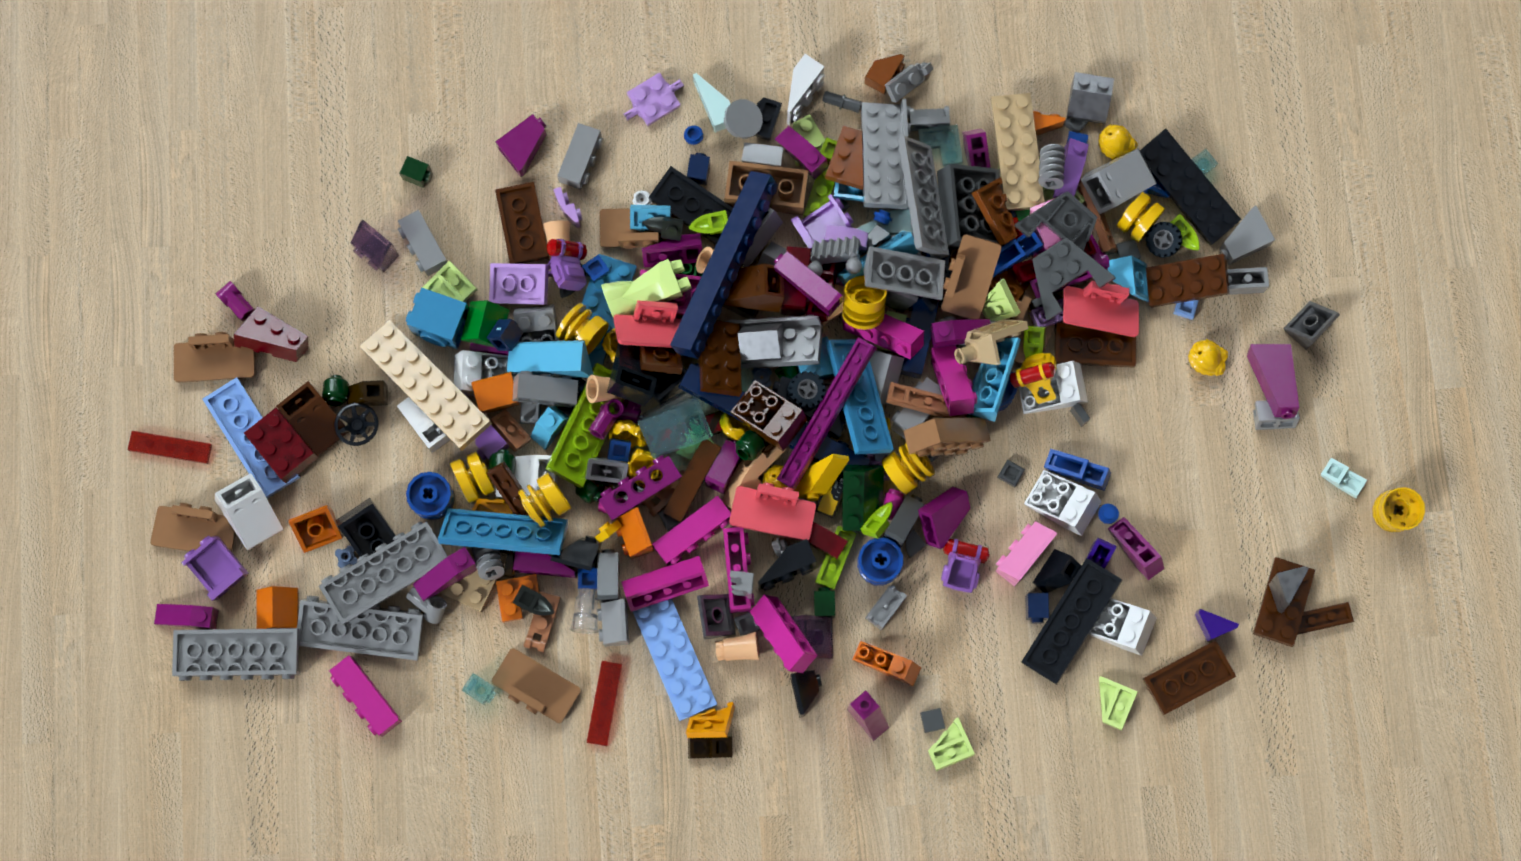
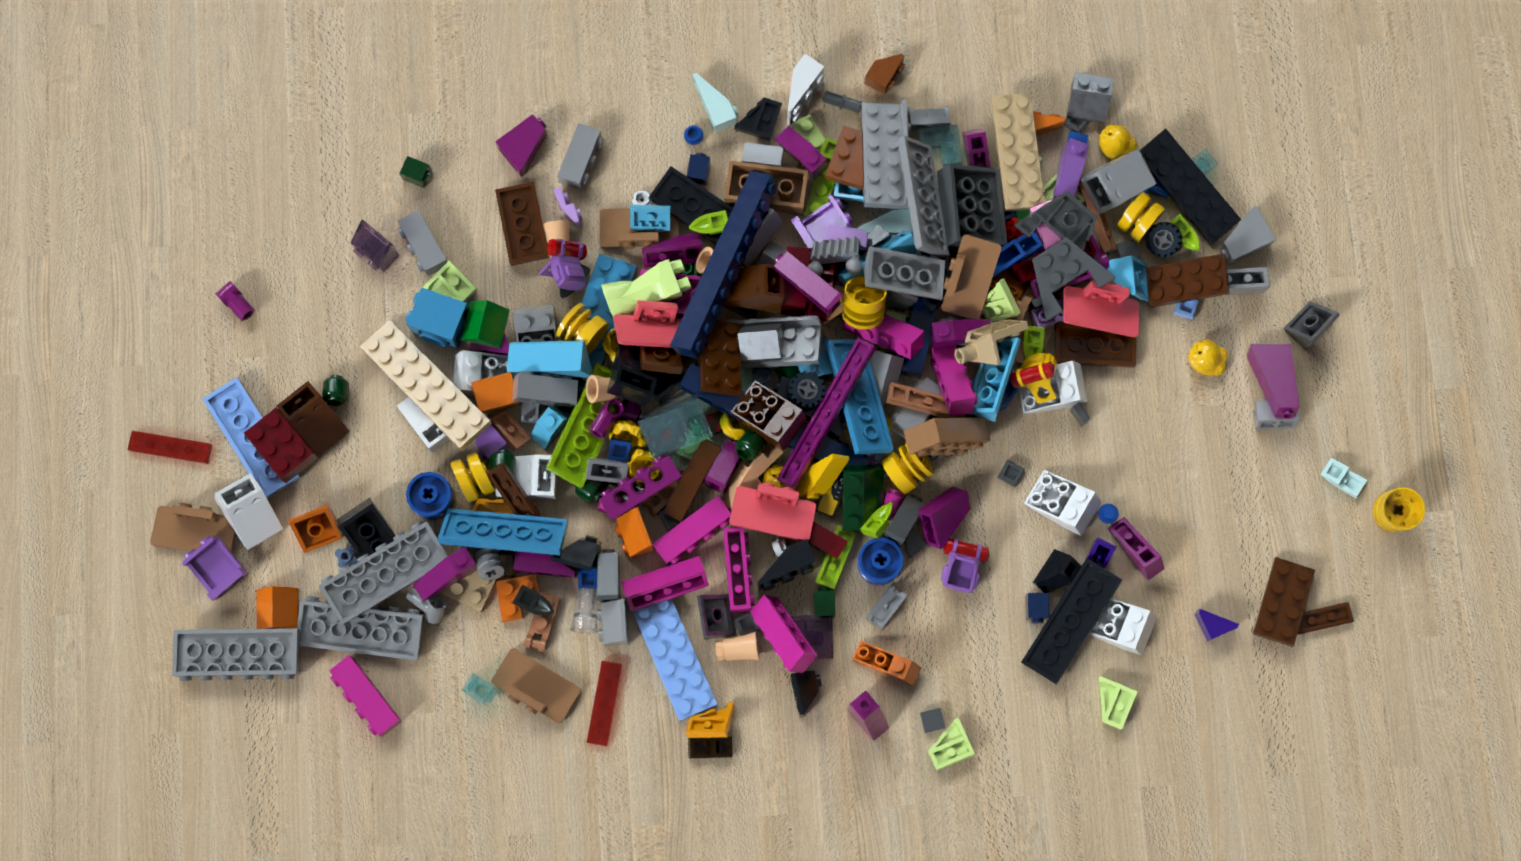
magenta slope [154,604,219,630] -> none
medium nougat bracket [174,332,255,383] -> none
wedge [234,307,308,362] -> none
black wheel [334,403,379,446] -> none
dark brown slope [347,380,388,407] -> none
dark blue brick [487,319,523,351] -> none
lavender plate [489,263,549,305] -> none
yellow wheel [518,472,571,528] -> none
blue plate [582,255,610,283] -> none
yellow plate [595,520,622,543] -> none
lavender plate [623,72,684,127] -> none
pearl dark grey plate [642,216,683,241] -> none
light grey tile [724,99,763,139] -> none
light grey hinge [730,571,754,599] -> none
blue plate [873,209,893,226] -> none
light grey hinge [885,62,933,102] -> none
dark orange wing [971,177,1018,246] -> none
bright pink slope [996,521,1057,587] -> none
light grey piece [1038,144,1065,190] -> none
blue slope [1044,449,1111,491] -> none
reddish brown plate [1143,640,1236,715] -> none
flat silver slope [1269,566,1309,614] -> none

